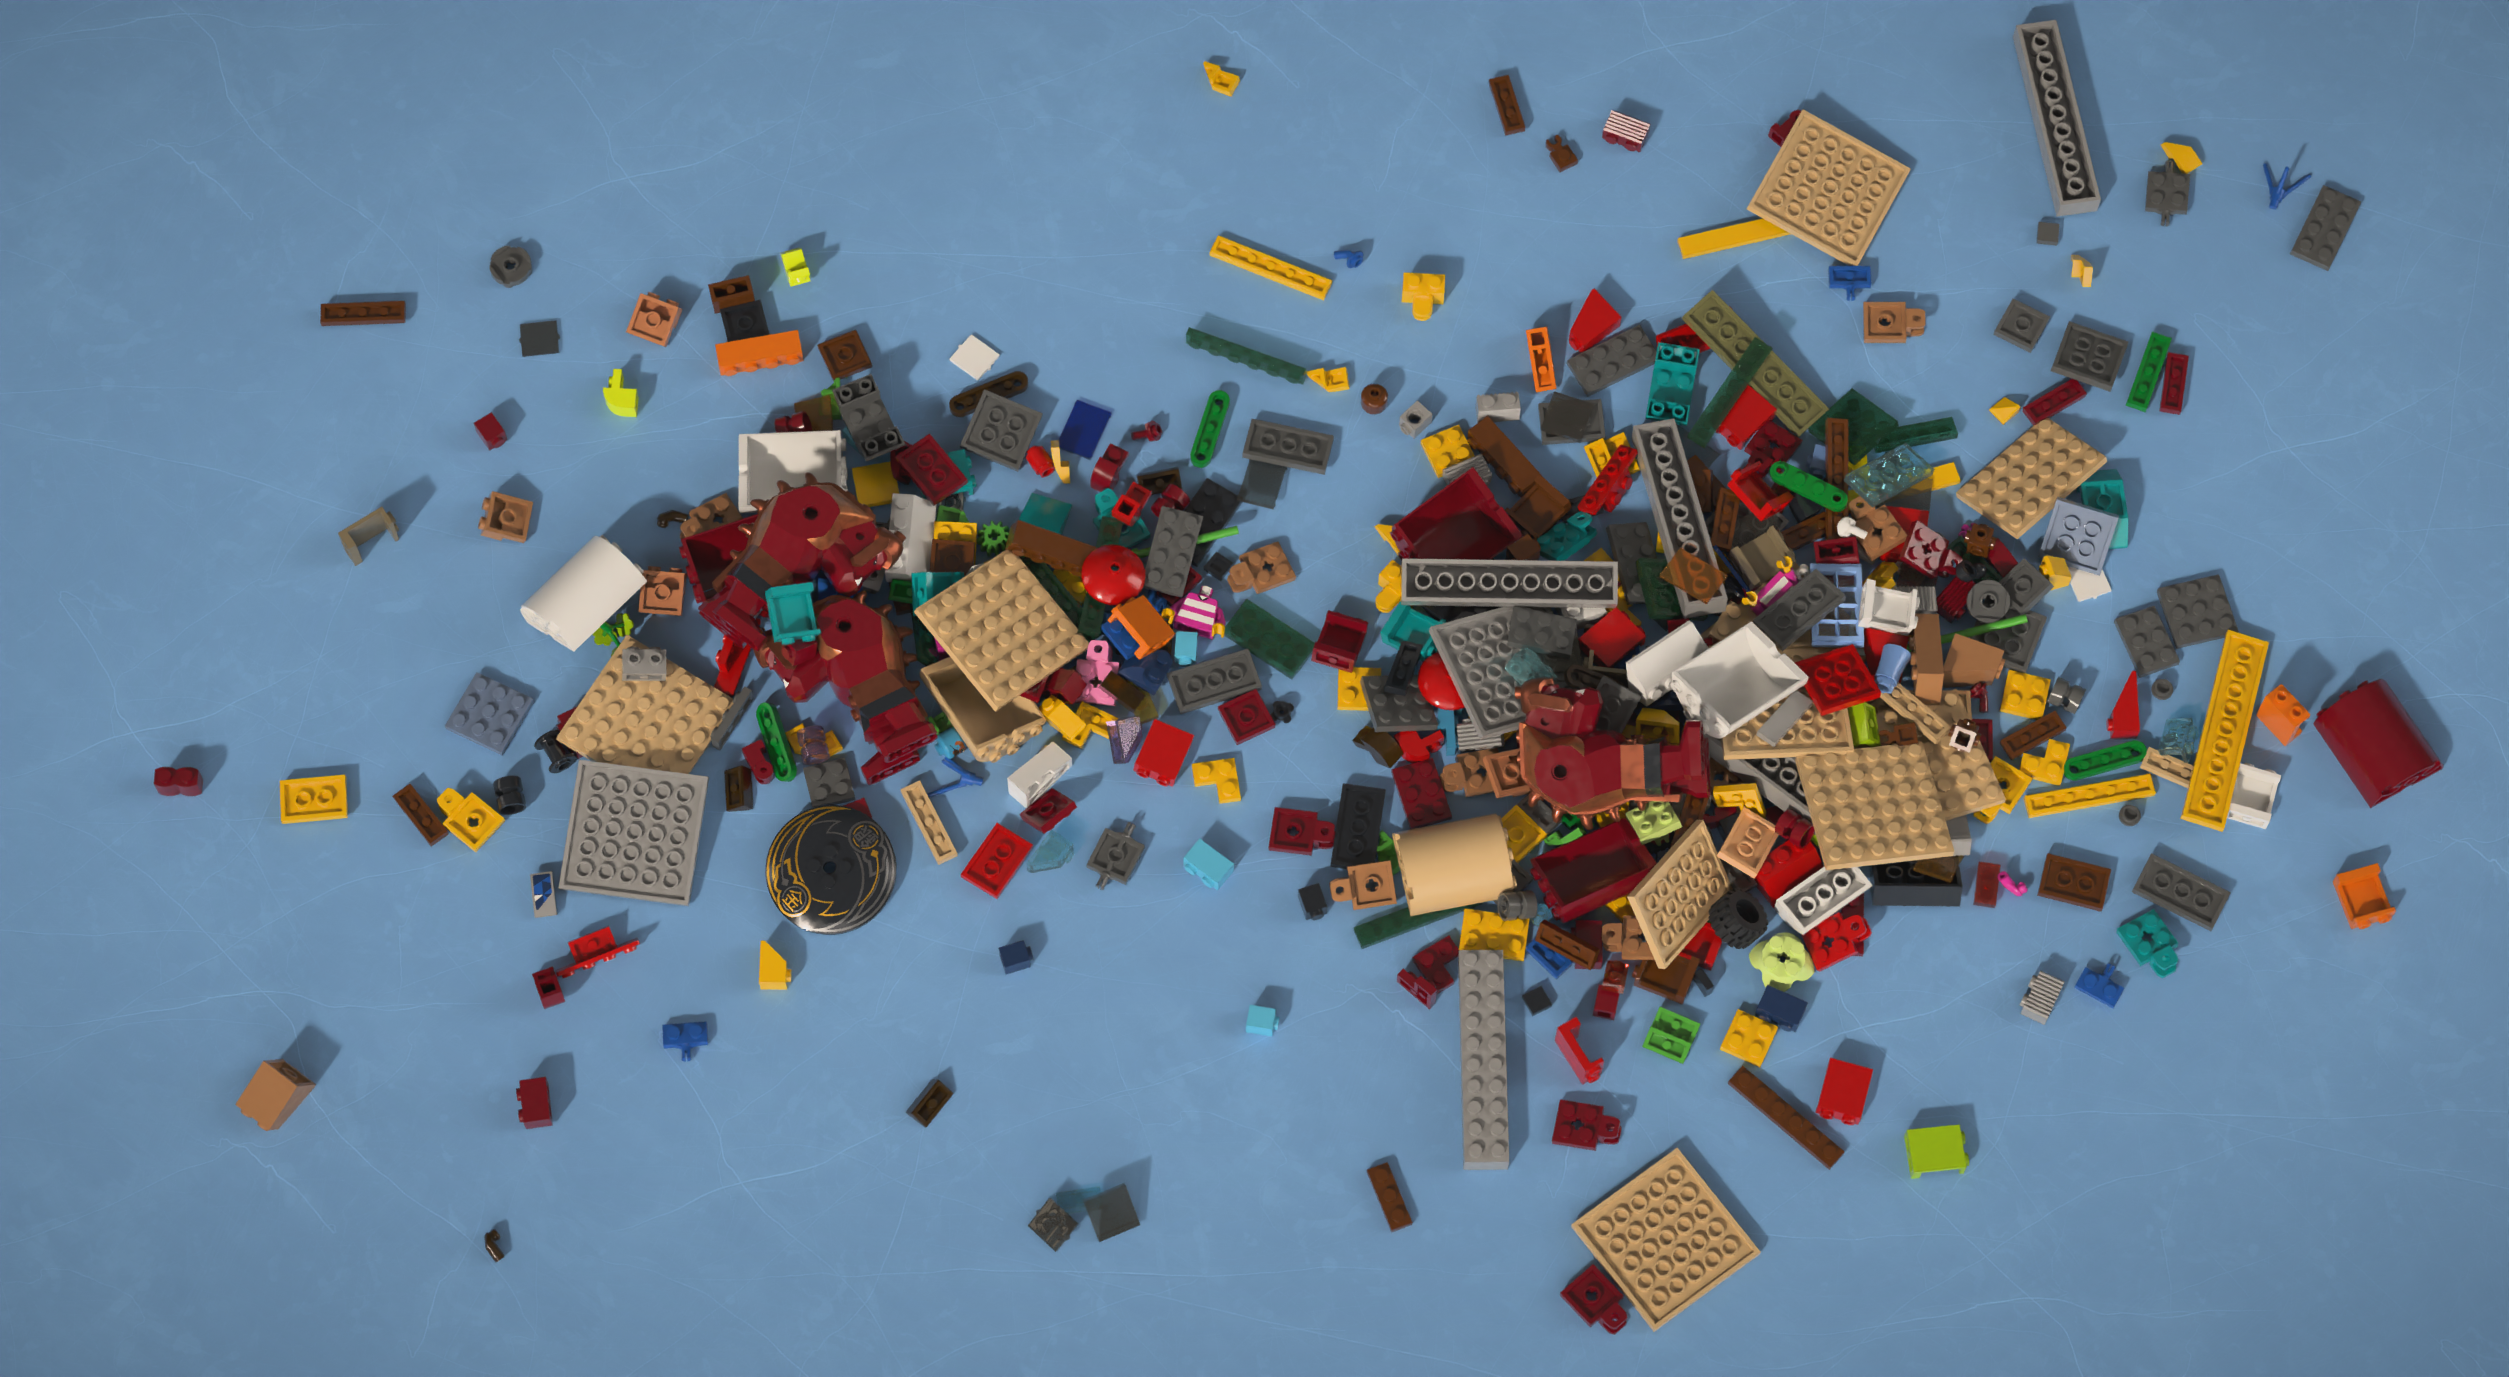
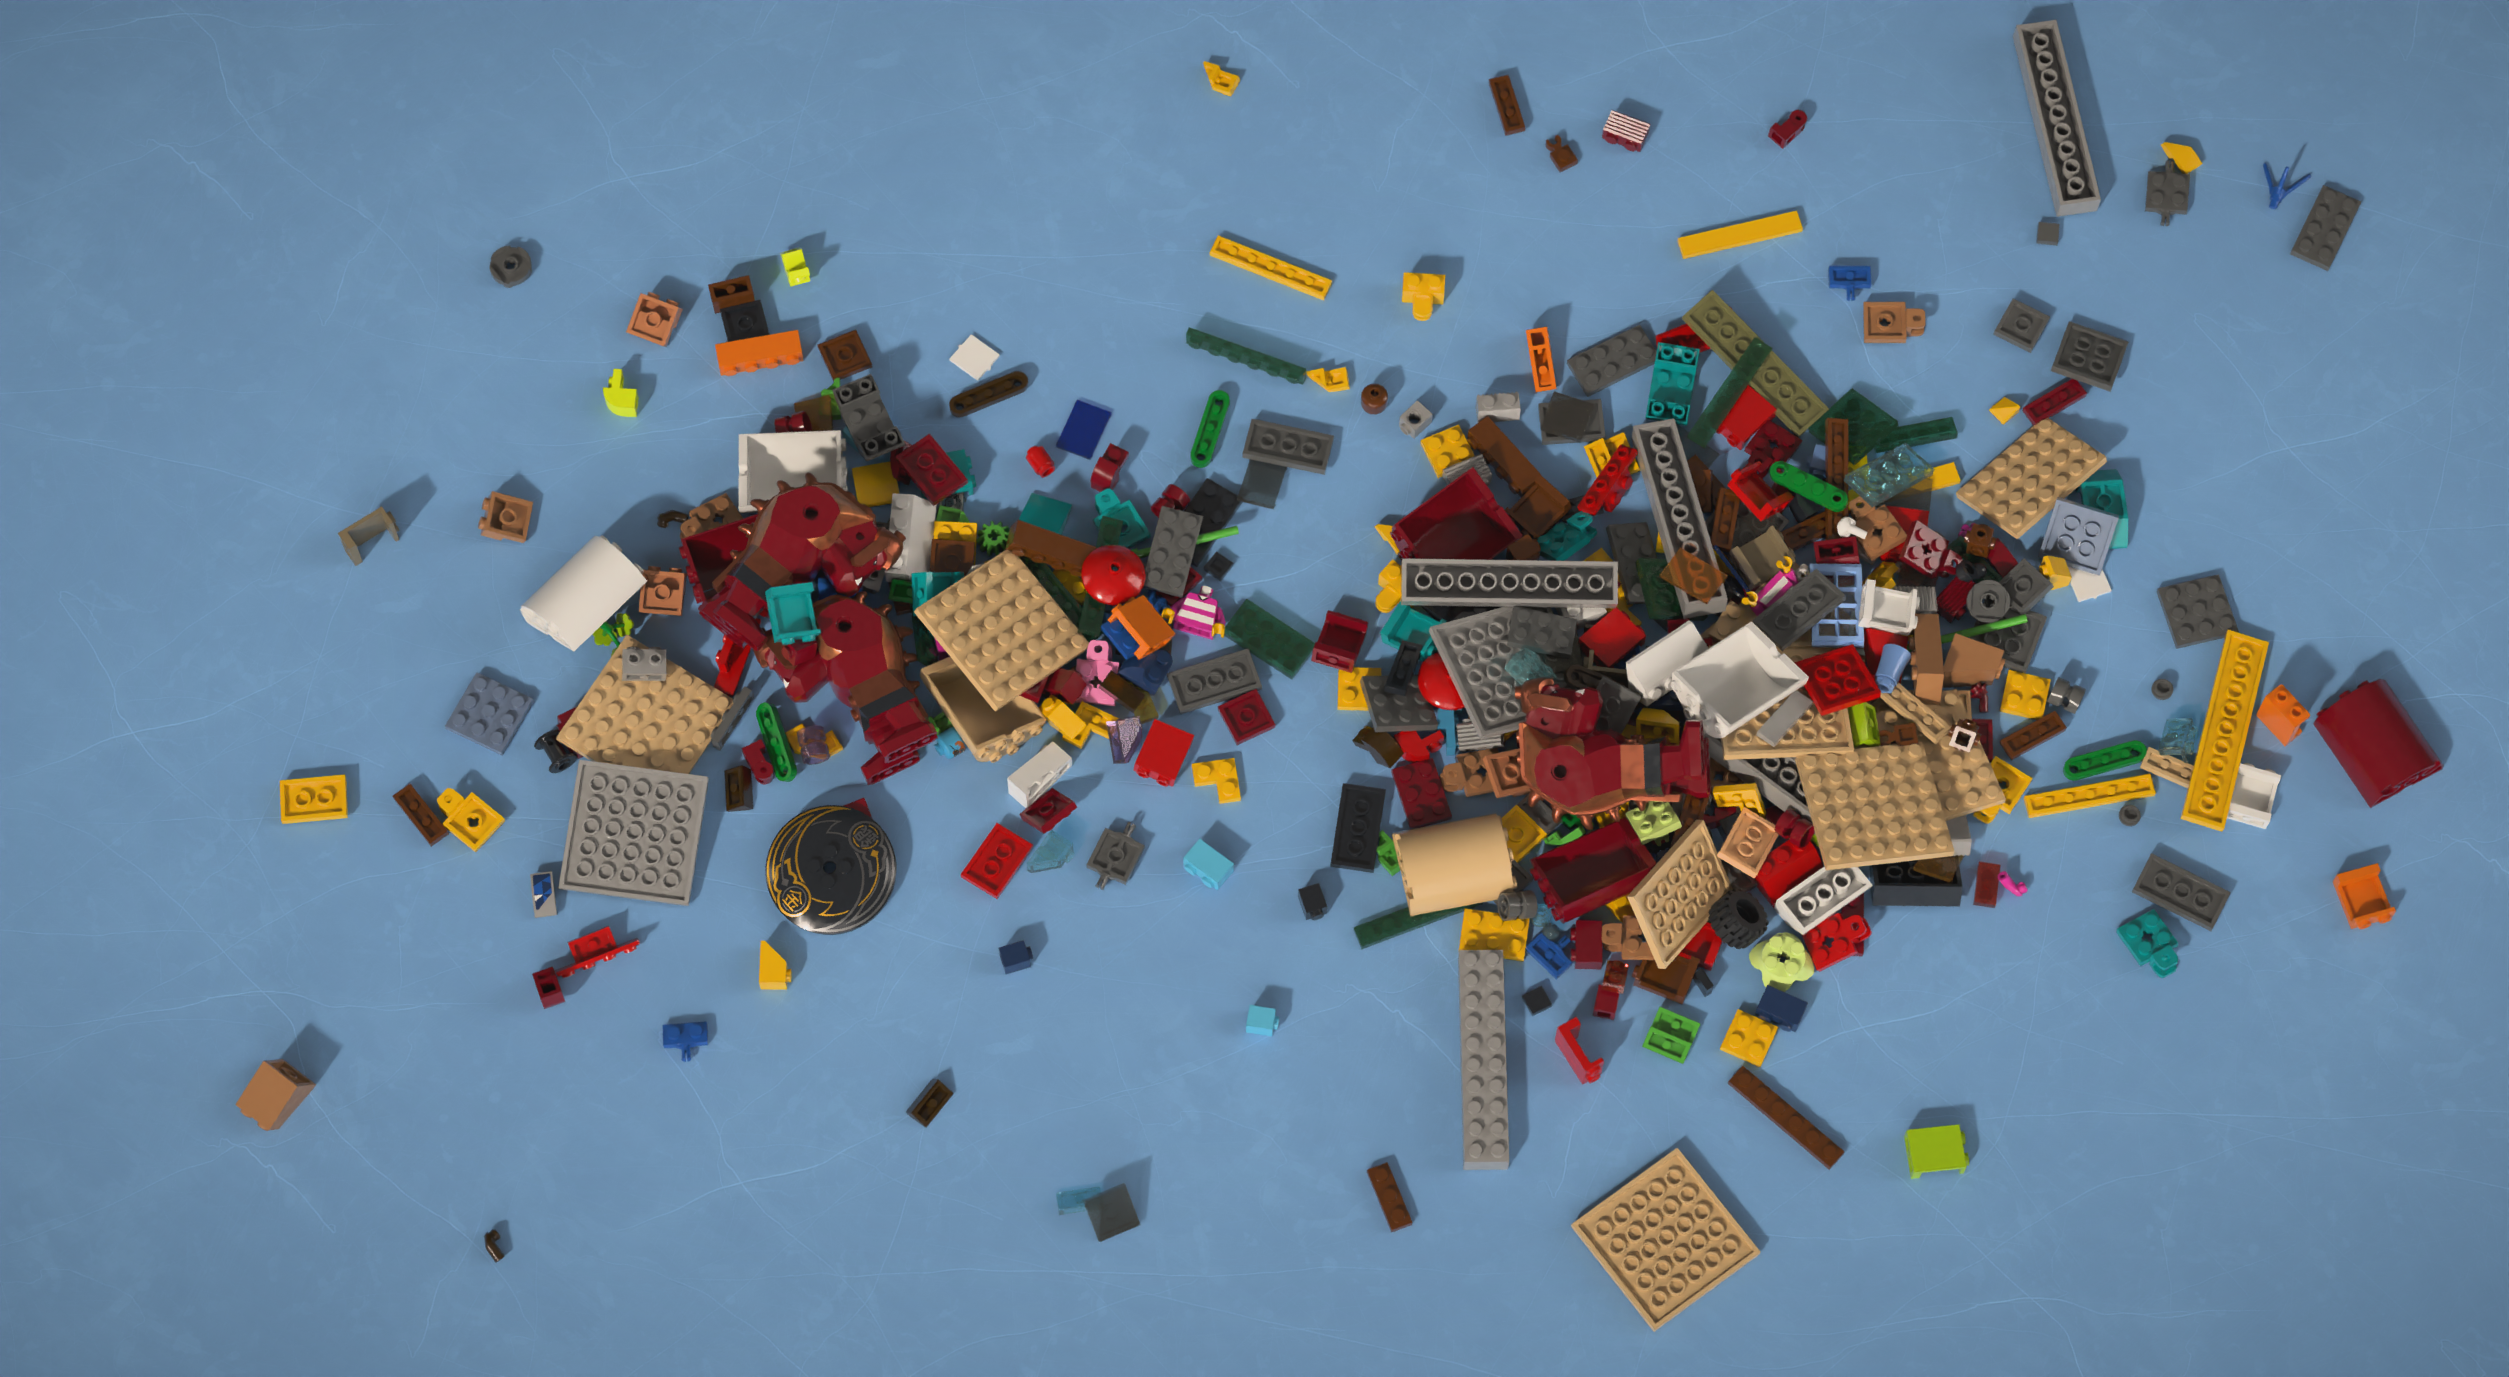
dark red brick [154,767,203,796] -> none
reddish brown plate [320,301,406,326] -> none
dark red brick [474,412,507,451] -> none
black wheel [493,776,526,815] -> none
dark red brick [516,1077,553,1129] -> none
clear smoke piece [519,320,560,357] -> none
dark grey plate [803,758,855,808] -> none
tan plate [900,780,958,865] -> none
blue plant [927,757,983,797] -> none
dark grey plate [960,389,1043,472] -> none
clear smoke piece [1028,1198,1079,1252] -> none
yellow slope [1051,440,1070,484] -> none
red brick [1111,482,1152,527] -> none
dark red plate [1131,421,1162,442] -> none
dark brown slope [1136,467,1182,495] -> none
medium azure brick [1174,631,1198,666] -> none
medium nougat plate [1227,541,1296,594] -> none
dark red plate [1269,807,1335,856] -> none
black plate [1270,701,1294,723] -> none
medium nougat plate [1329,860,1397,910] -> none
blue plate [1334,250,1363,268] -> none
dark red plate [1397,968,1437,1010] -> none
dark red plate [1412,935,1459,994] -> none
reddish brown plate [1535,919,1600,970] -> none
dark red plate [1552,1099,1622,1151] -> none
dark red plate [1560,1264,1627,1335] -> none
red slope [1569,288,1622,353] -> none
tan plate [1747,109,1911,266] -> none
red panel [1815,1058,1873,1125] -> none
yellow plate [2019,739,2070,786] -> none
light grey brick [2019,970,2064,1025] -> none
reddish brown plate [2037,853,2111,912] -> none
yellow slope [2071,255,2093,287] -> none
blue plate [2074,963,2124,1009] -> none
red slope [2106,671,2140,739] -> none
dark grey plate [2114,606,2180,678] -> none
green plate [2125,332,2172,412] -> none
dark red plate [2159,352,2189,415] -> none

